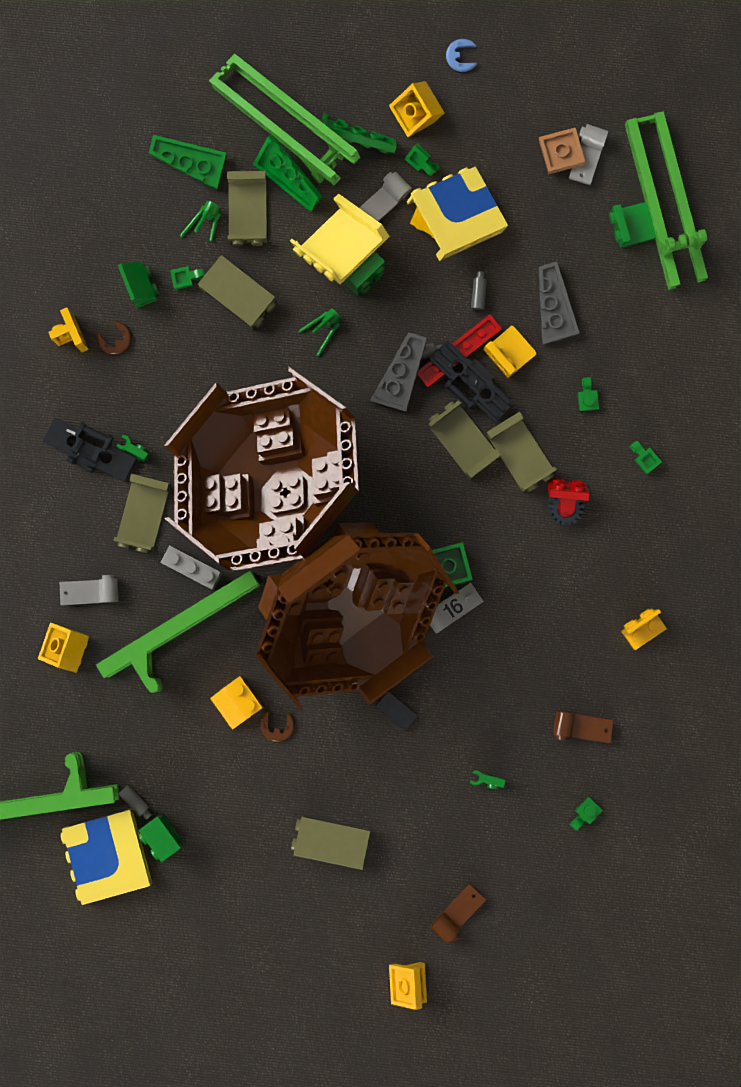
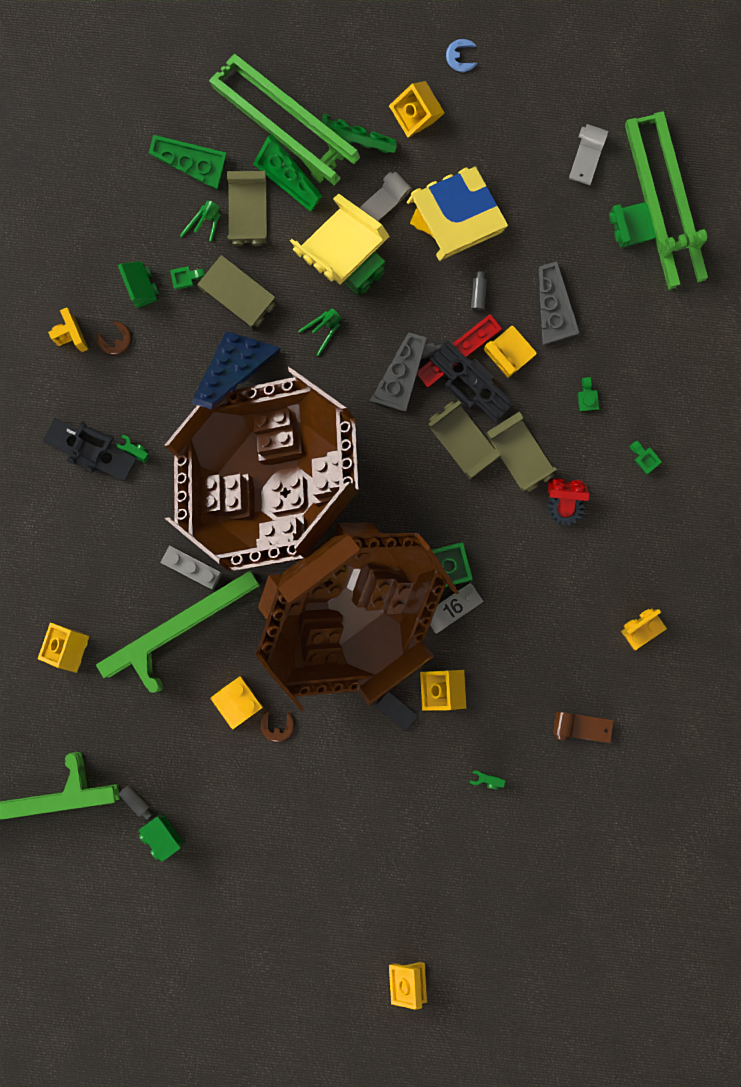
light grey door [59,575,119,605] -> none
light yellow panel [61,809,152,905] -> none
olive panel [113,474,171,553] -> none
olive panel [291,815,370,870] -> none
green plate [405,143,440,177] -> none
reddish brown door [430,883,486,943] -> none
medium nougat plate [539,128,585,175] -> none
green plate [569,797,603,831] -> none
none -> dark blue wing [192,332,280,409]
none -> yellow slope [420,670,466,711]

